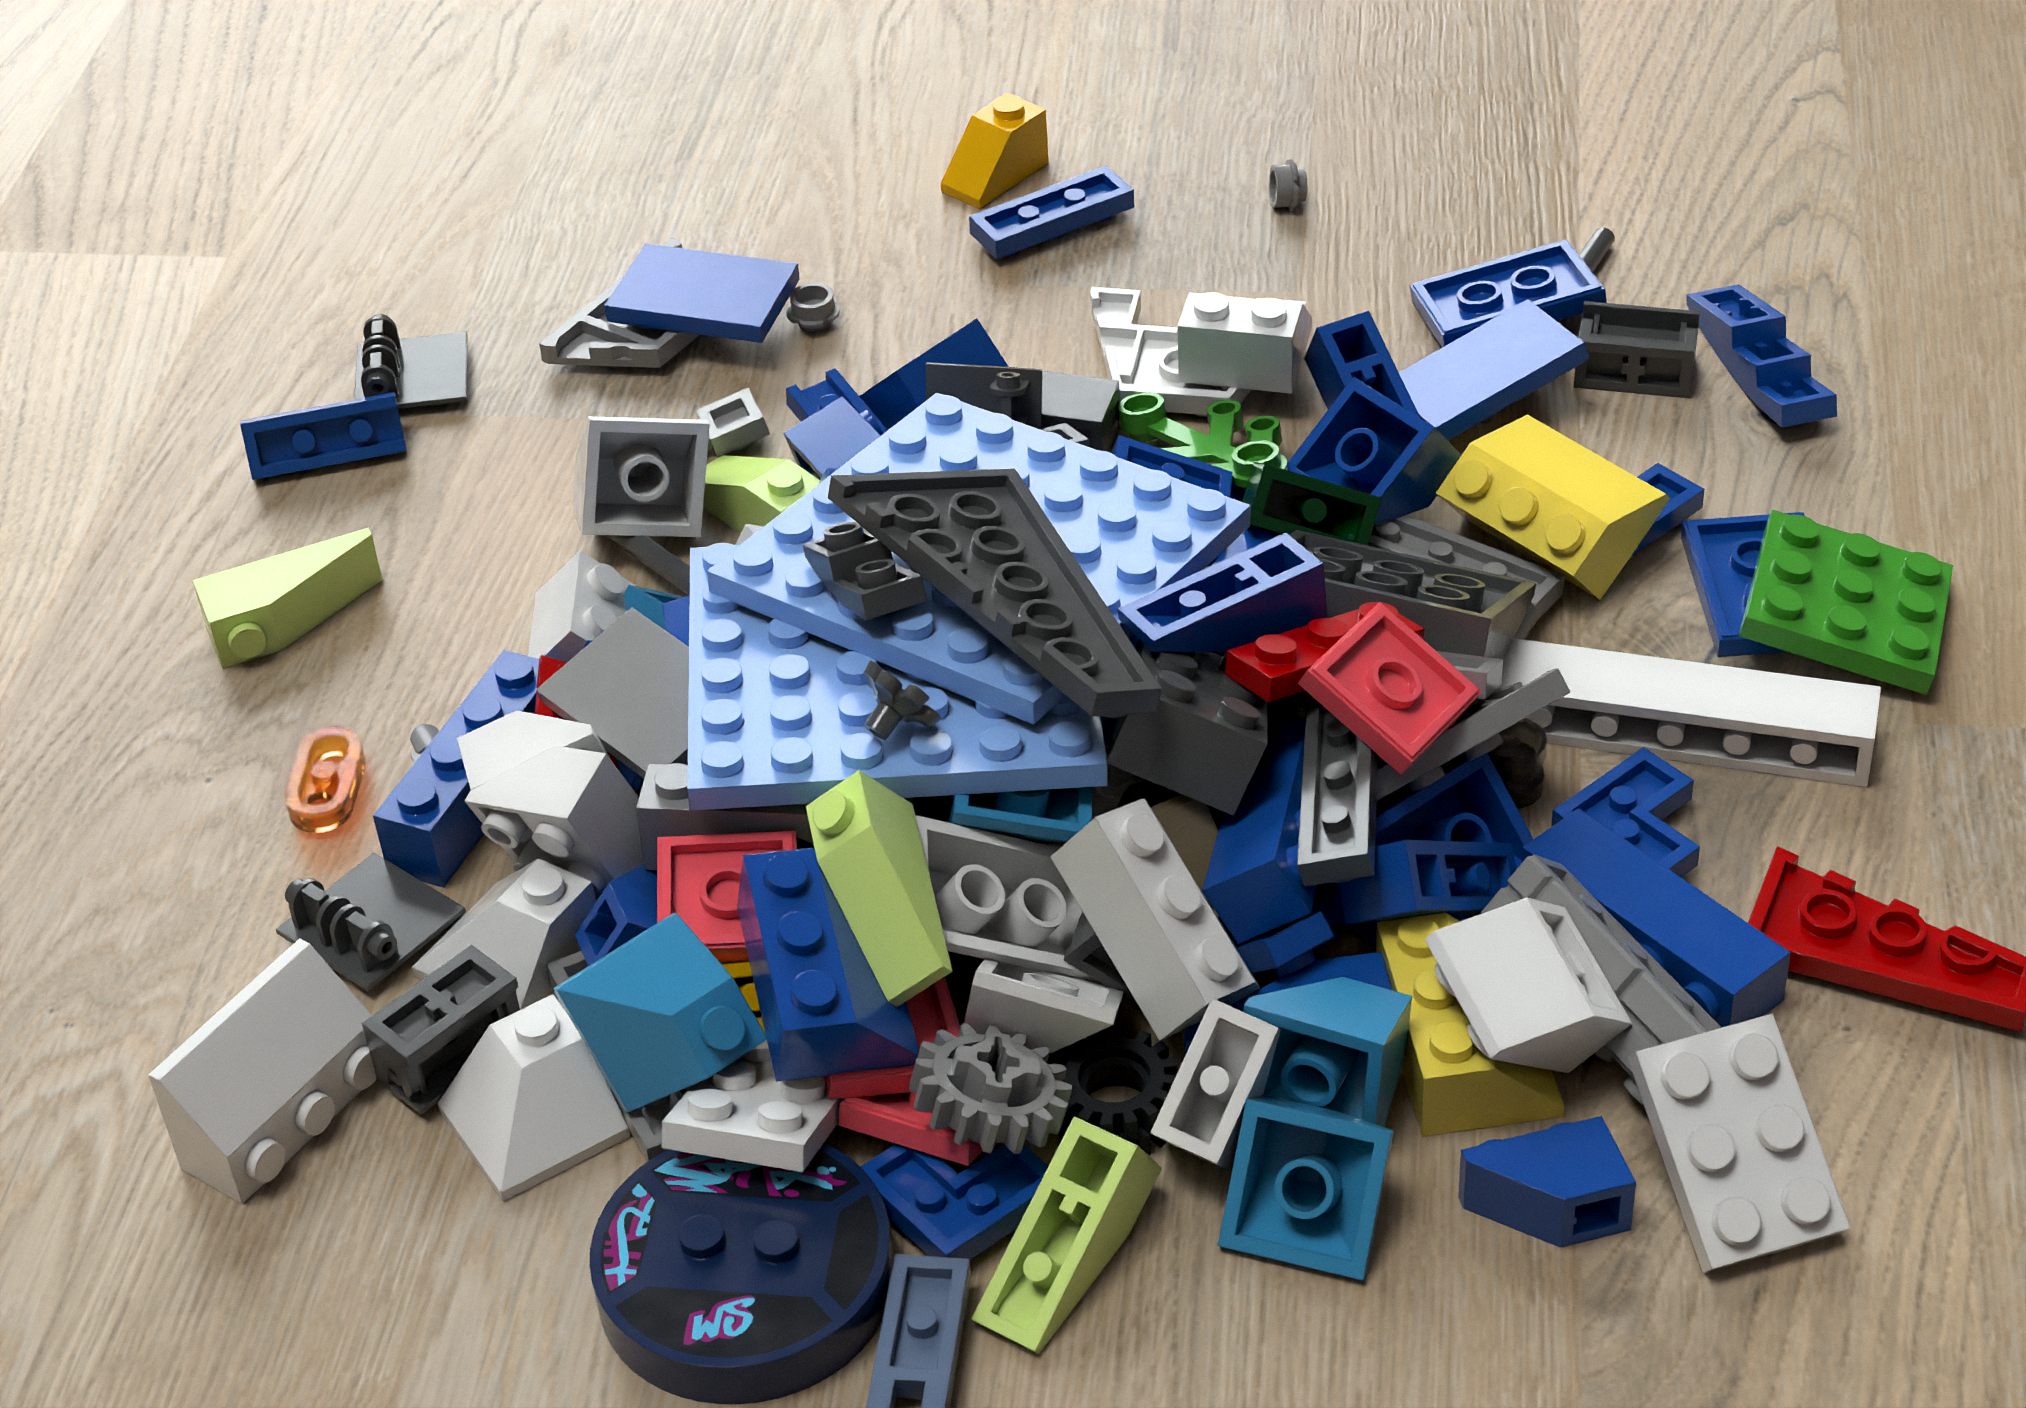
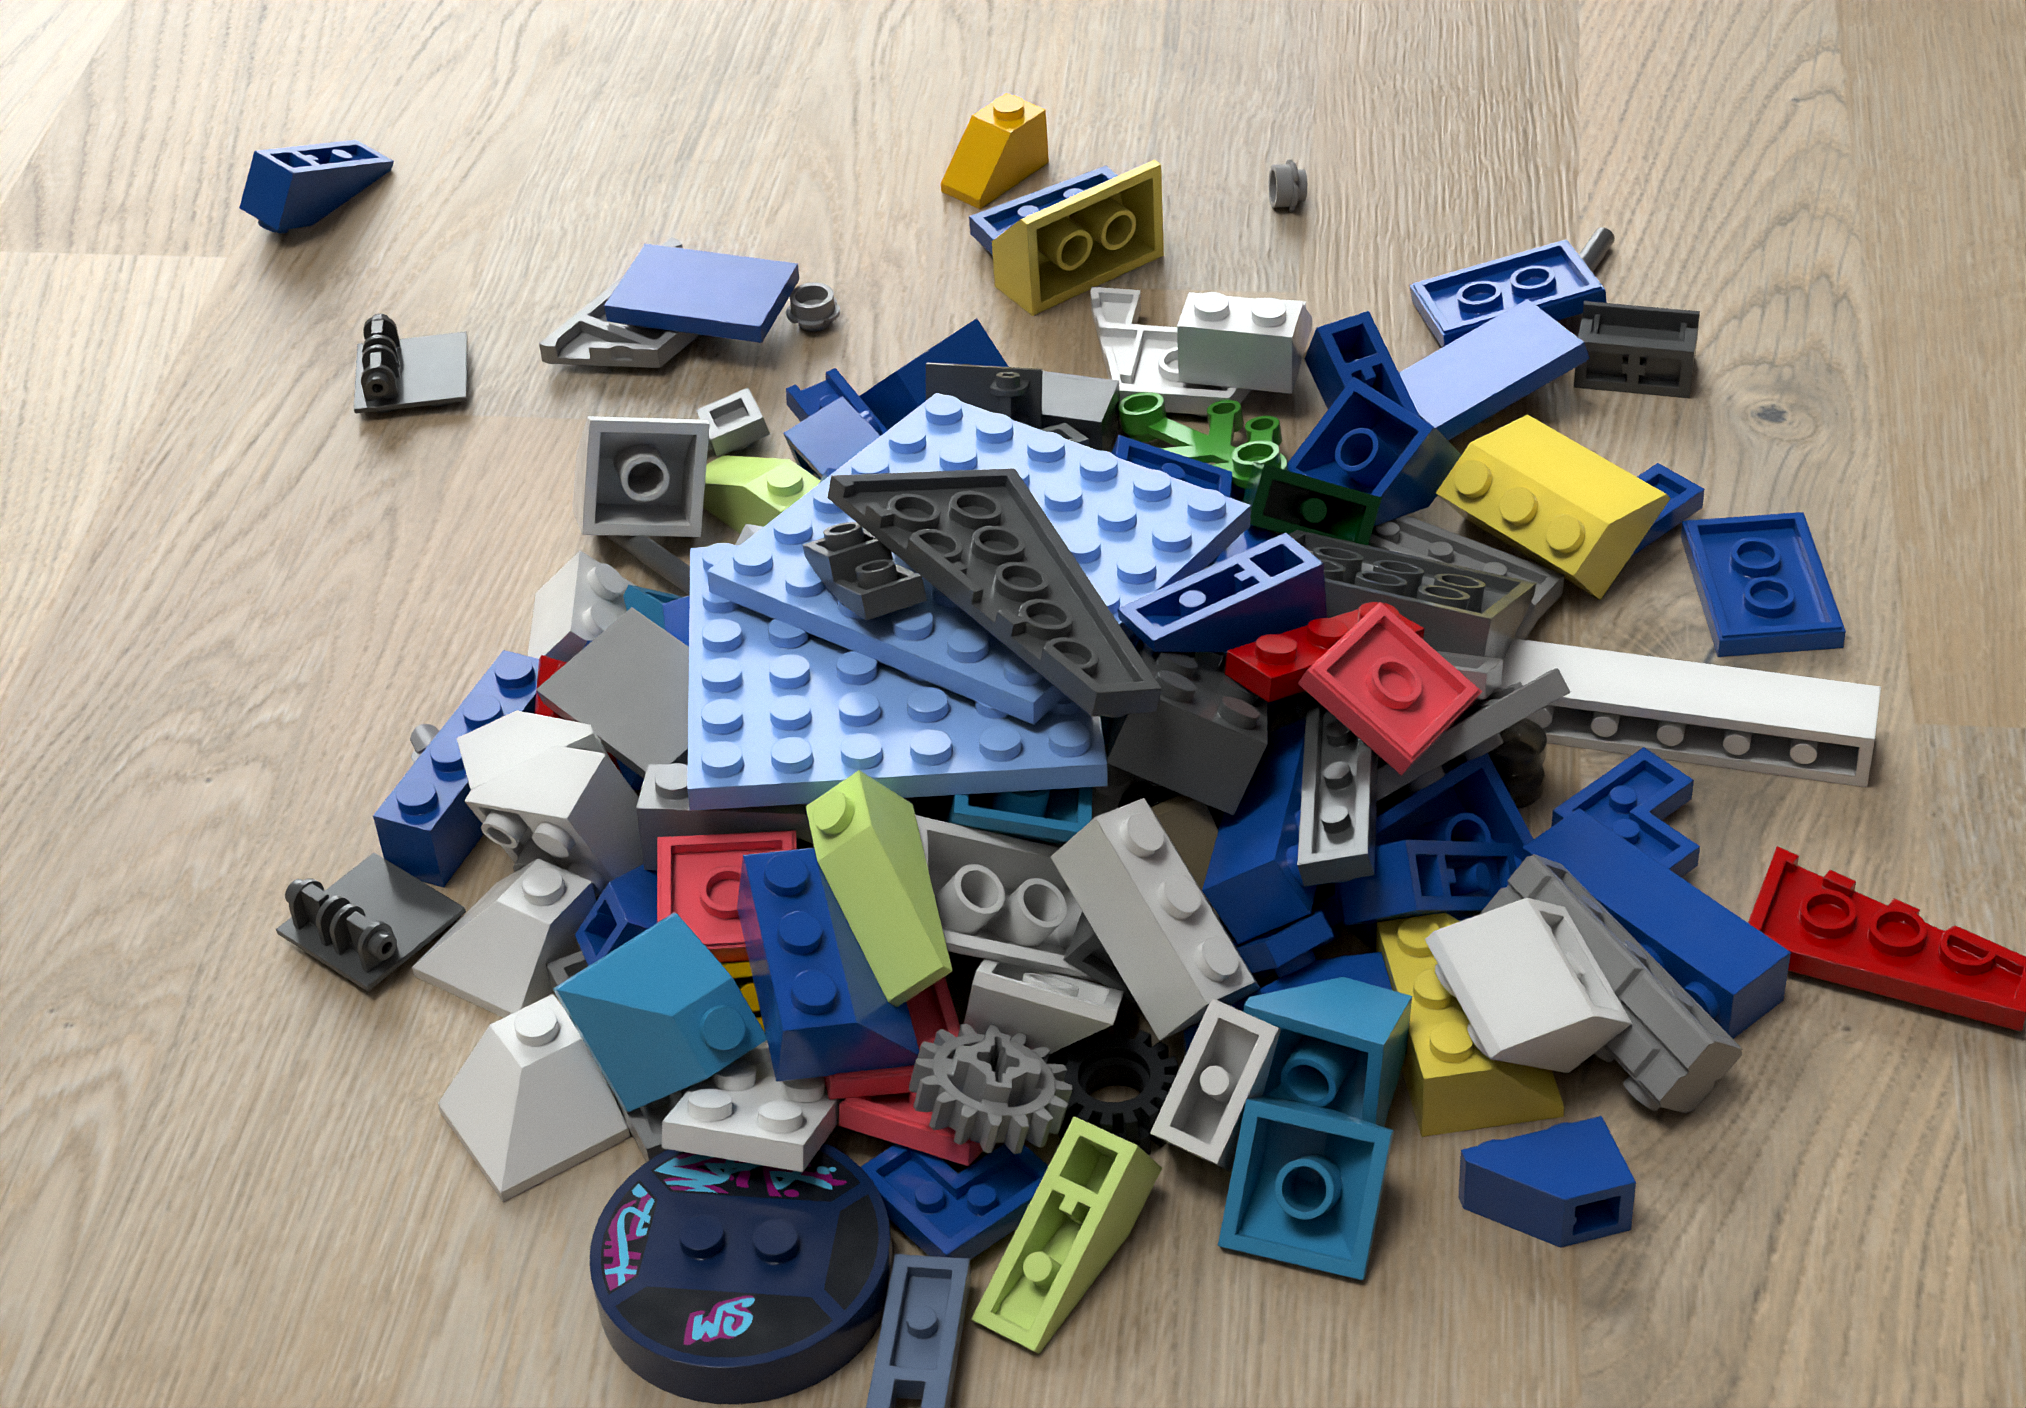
white slope [148,938,377,1205] -> none
yellowish green slope [192,527,383,669] -> none
blue hinge [240,392,406,480] -> none
clear orange plate [284,726,366,833] -> none
dark grey hinge [362,944,520,1115] -> none
dark grey plant [863,661,942,741] -> none
white plate [1628,1013,1851,1273] -> none
blue slope [1686,284,1837,428] -> none
bright green plate [1739,510,1953,695] -> none
none -> blue slope [239,140,394,233]
none -> light yellow slope [992,160,1164,316]

